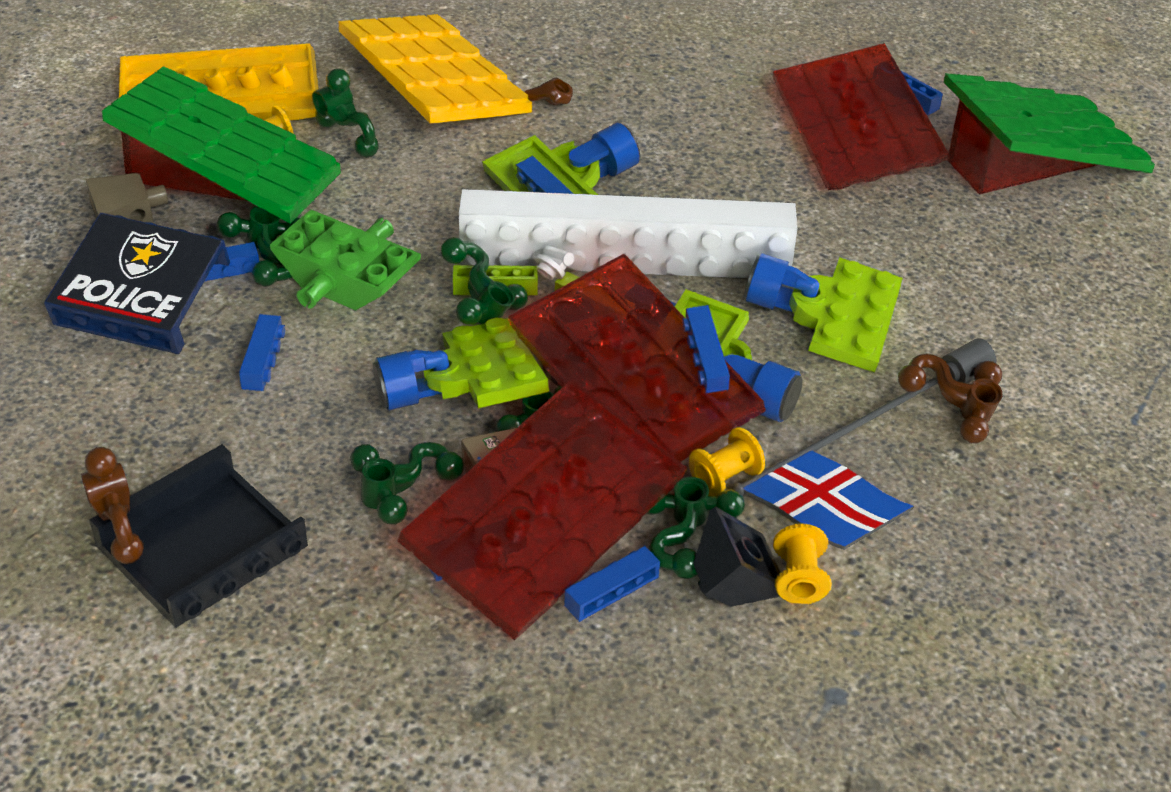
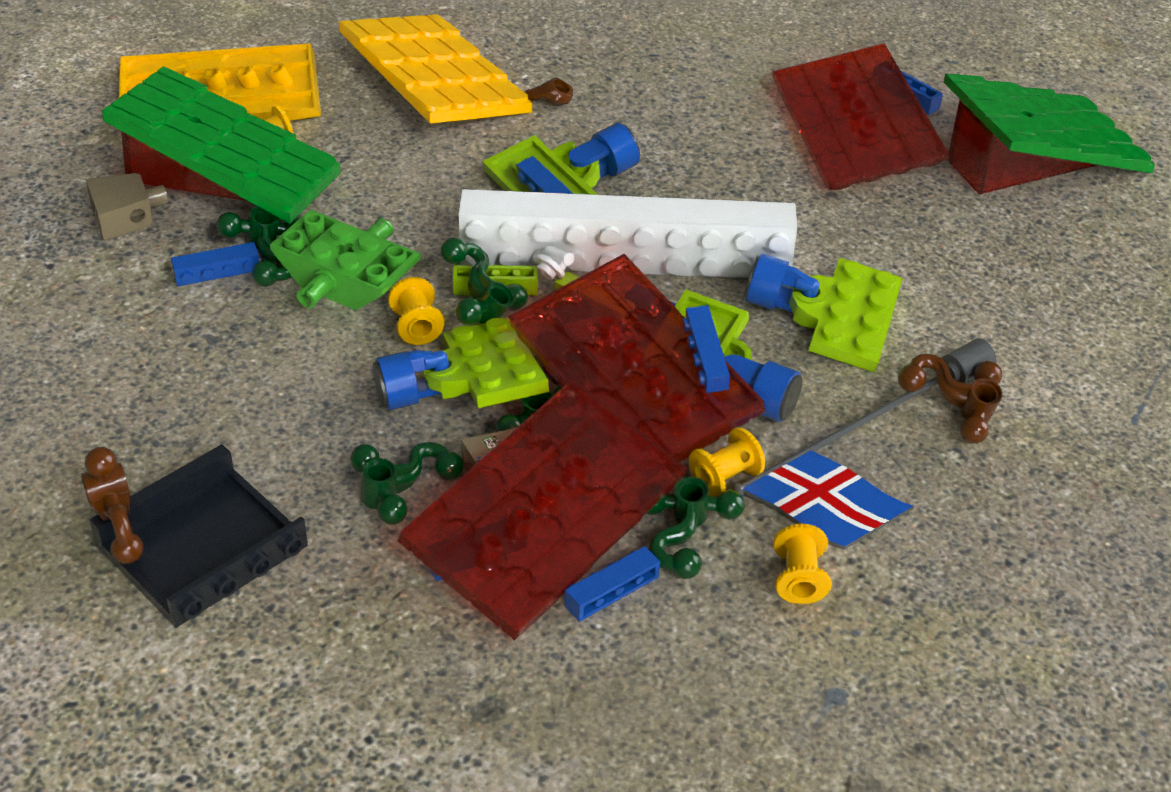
panel [44,212,230,354] -> none
blue piece [239,314,285,391] -> none
dark green piece [312,68,379,158] -> none
black slope [693,507,781,607] -> none
none -> yellow hose [388,277,445,345]

